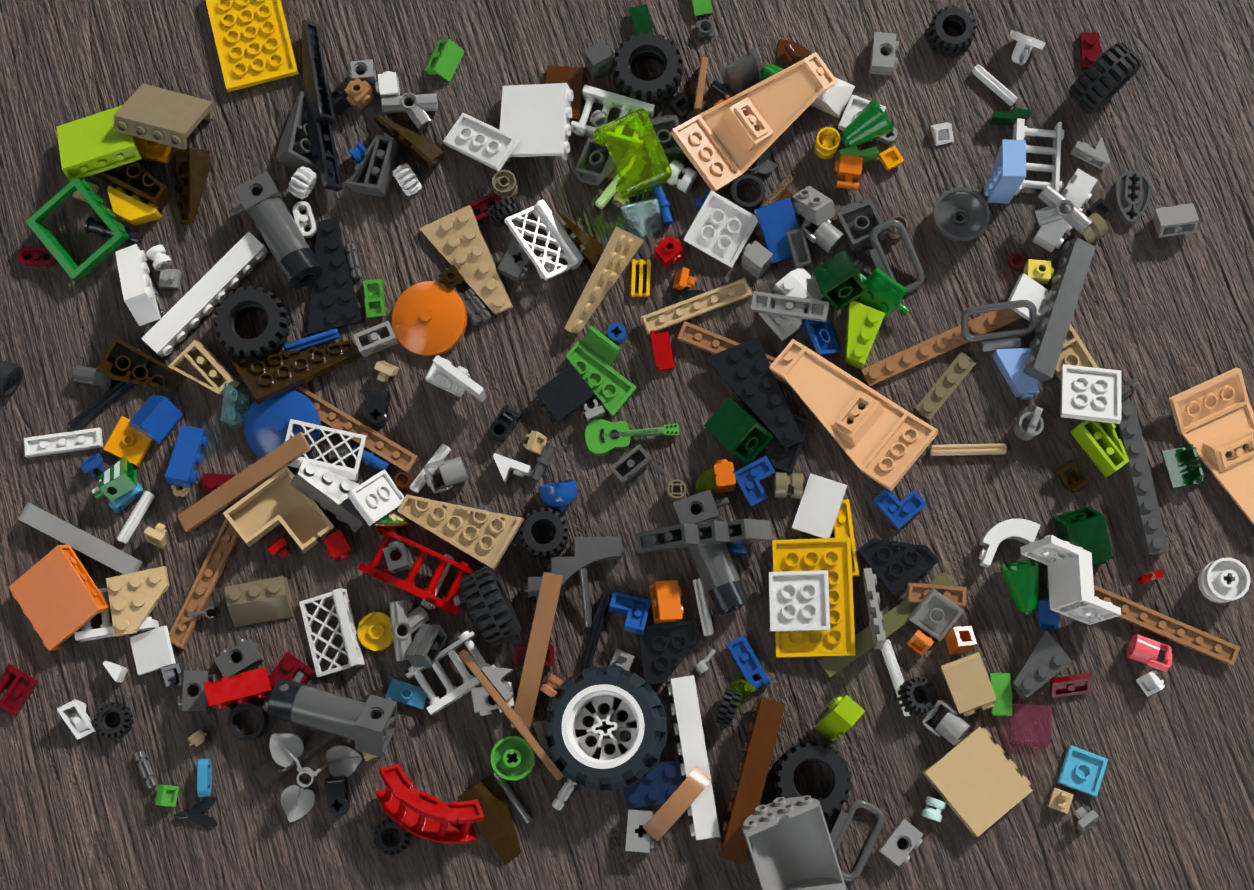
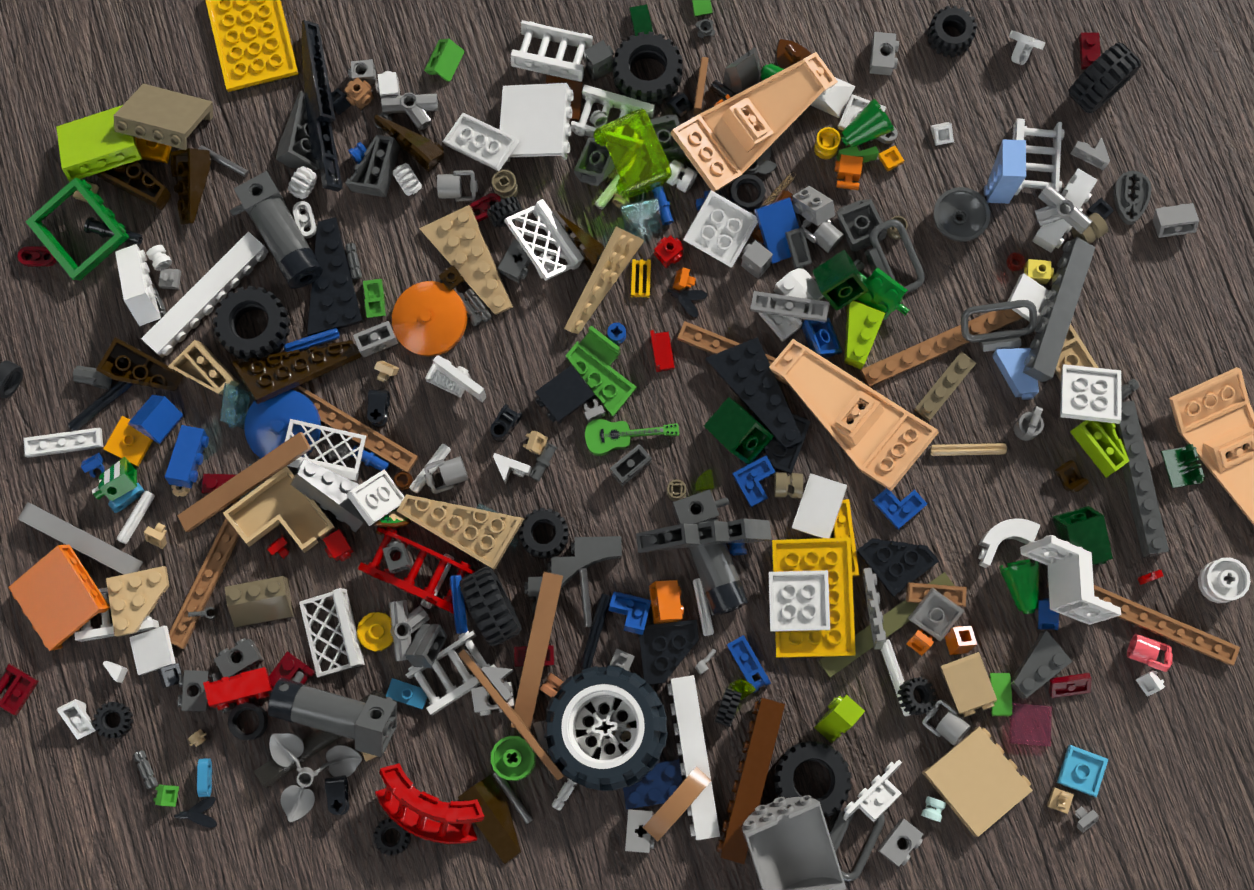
yellow slope [107,186,162,227] -> none
blue cylinder [538,479,578,511] -> none
tan tile [641,277,752,335] -> none
orange brick [712,459,736,493] -> none
white axle [972,64,1018,106] -> none
dark green slope [989,107,1032,126] -> none
none -> flat silver bar [199,145,249,177]
none -> light grey piece [437,170,478,201]
none -> blue axle [450,575,468,634]
none -> white fence [511,20,593,82]
none -> white bracket [843,760,902,822]

